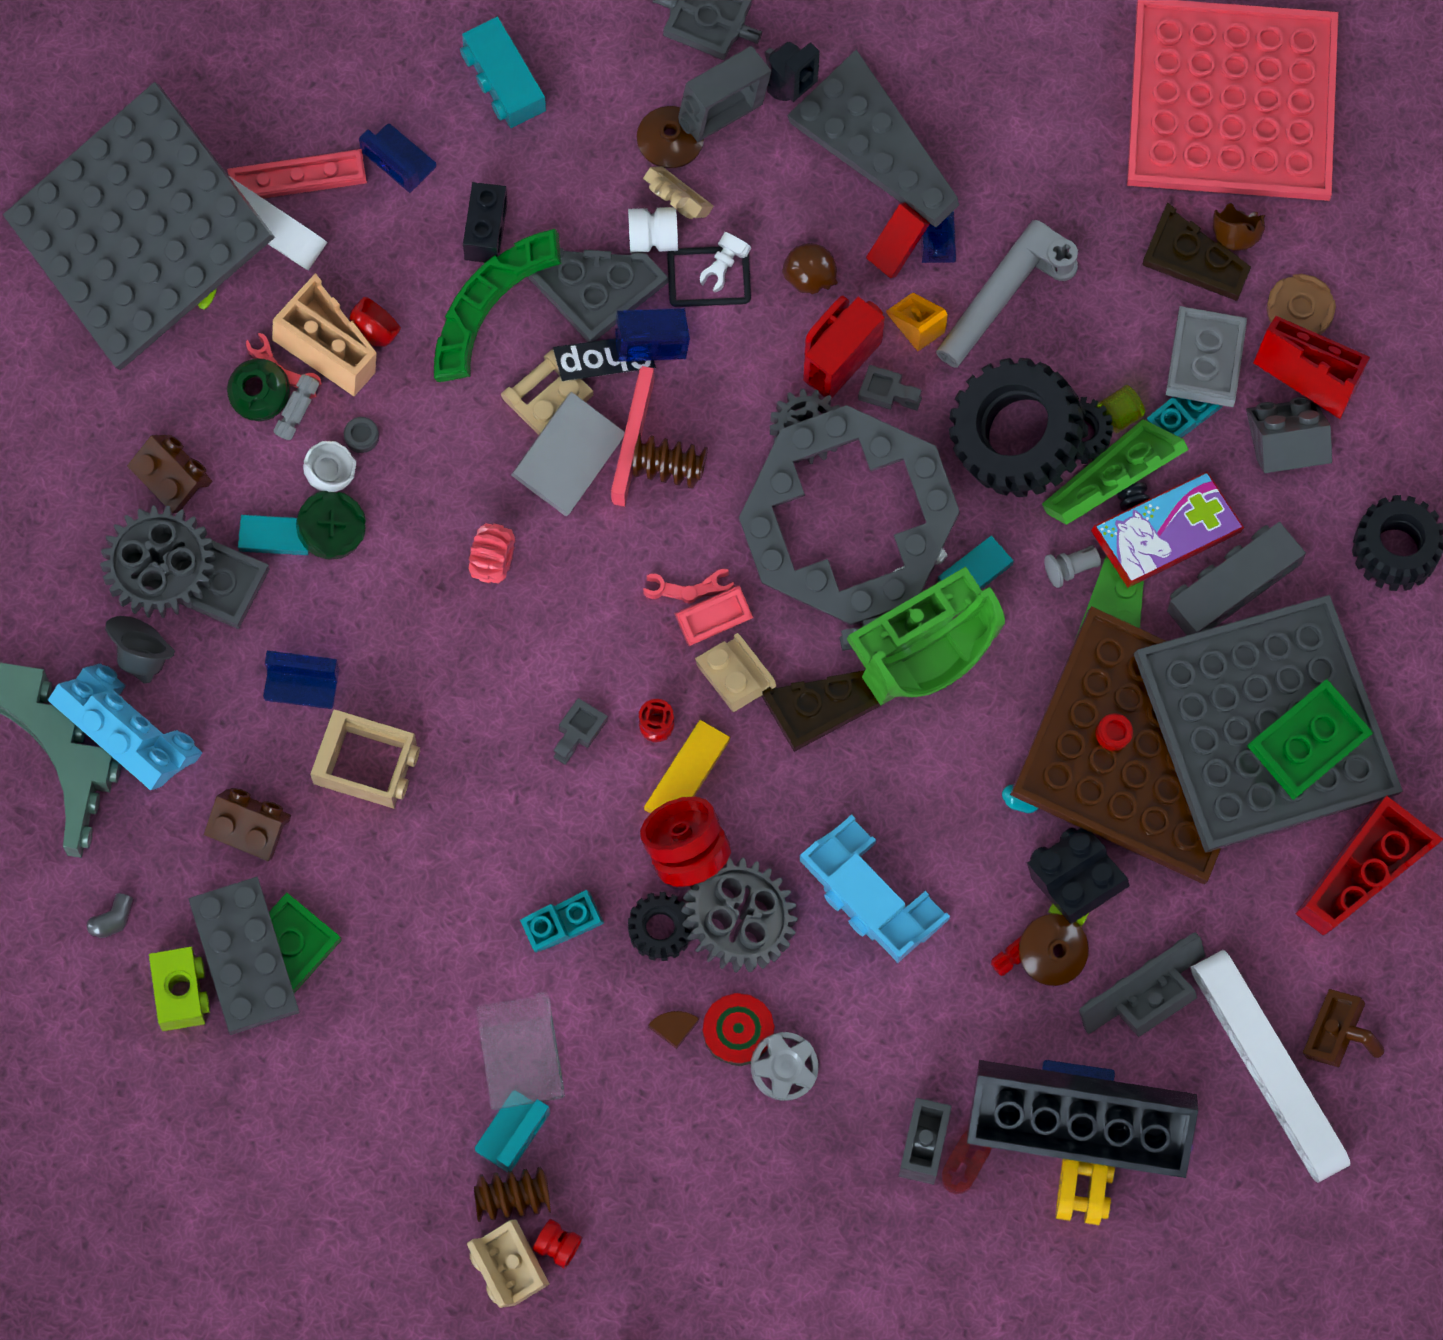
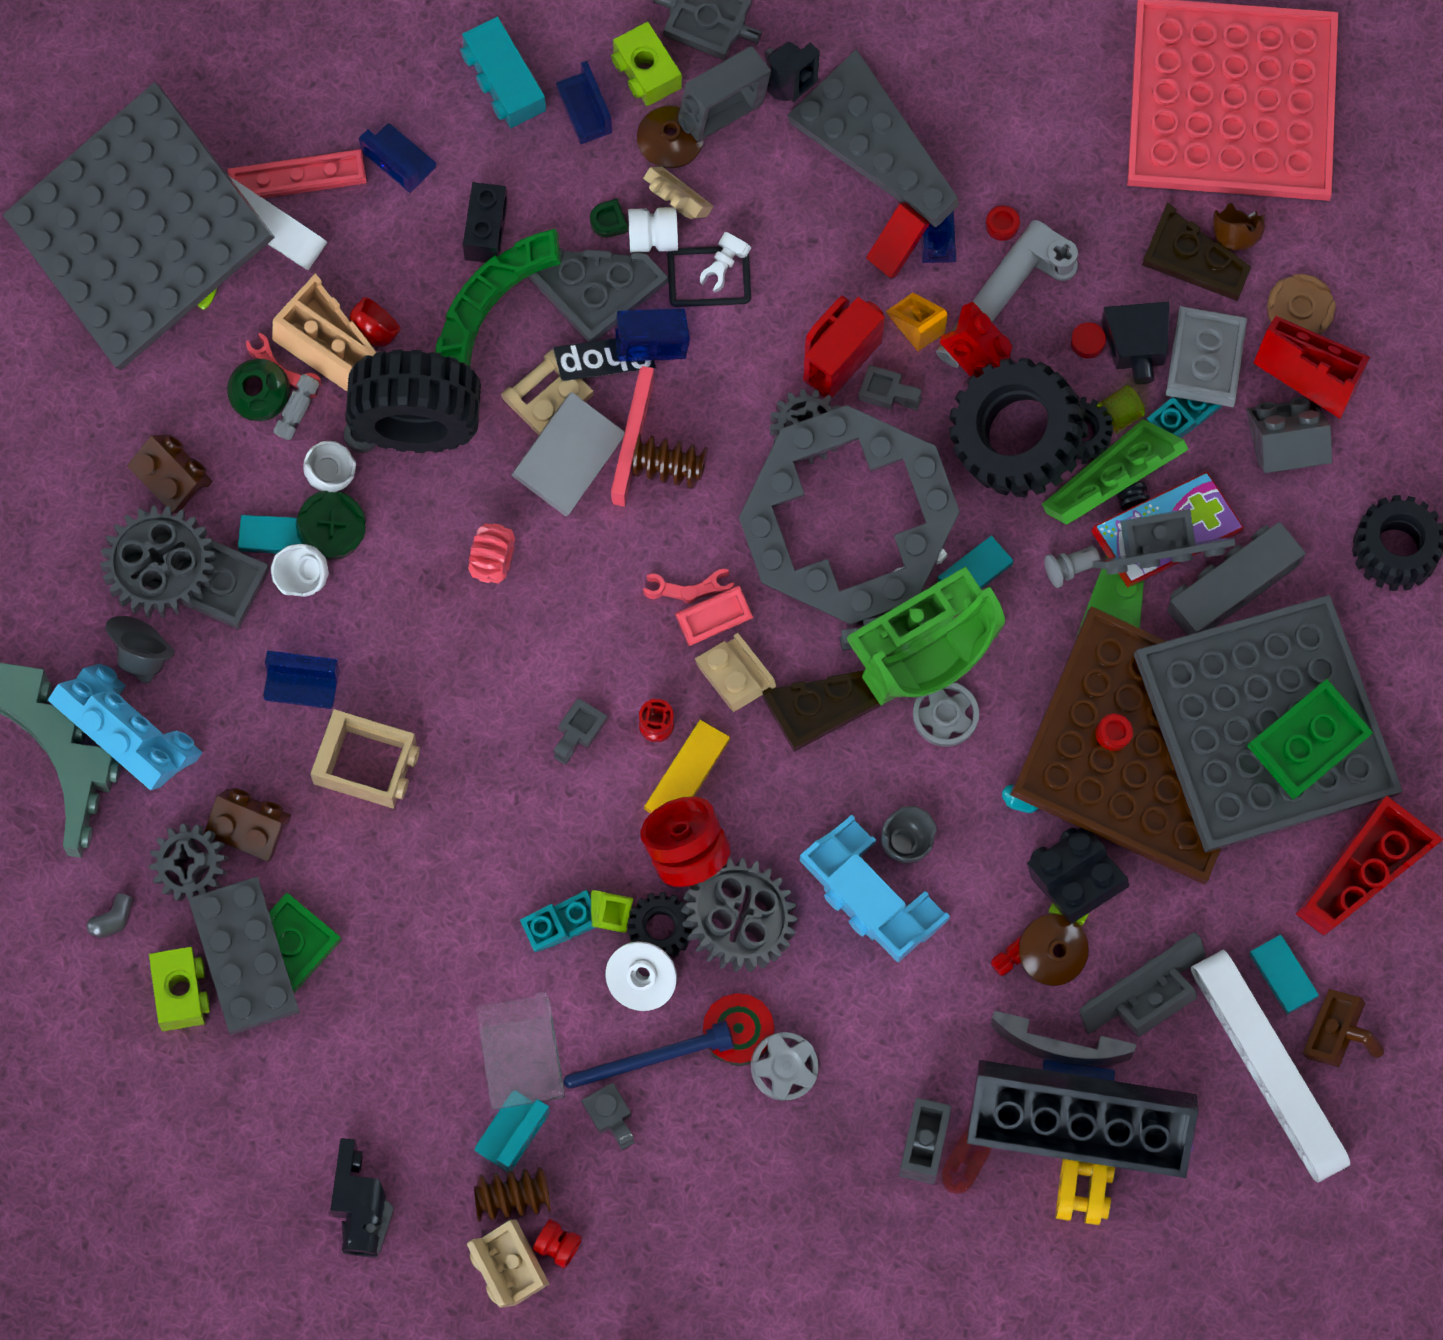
reddish brown tile [648,1011,699,1049] -> none
reddish brown hair [782,243,838,294] -> none
none -> dark grey gear [149,824,229,901]
none -> white hair [271,544,329,597]
none -> black plate [330,1138,394,1258]
none -> black tyre [345,349,481,453]
none -> clear blue panel [556,60,612,144]
none -> dark blue piece [563,1020,734,1089]
none -> dark grey plate [581,1083,635,1150]
none -> dark green tile [590,198,628,238]
none -> lime slope [591,890,633,933]
none -> white dish [606,942,677,1011]
none -> lime brick [611,22,682,106]
none -> dark grey hair [881,806,937,864]
none -> light grey wheel [913,683,979,747]
none -> red bracket [940,302,1013,378]
none -> red tile [985,205,1020,241]
none -> flat silver slope [990,1011,1136,1067]
none -> red tile [1071,322,1106,359]
none -> dark grey bracket [1093,509,1236,574]
none -> black torso [1101,301,1170,385]
none -> teal tile [1249,934,1319,1015]

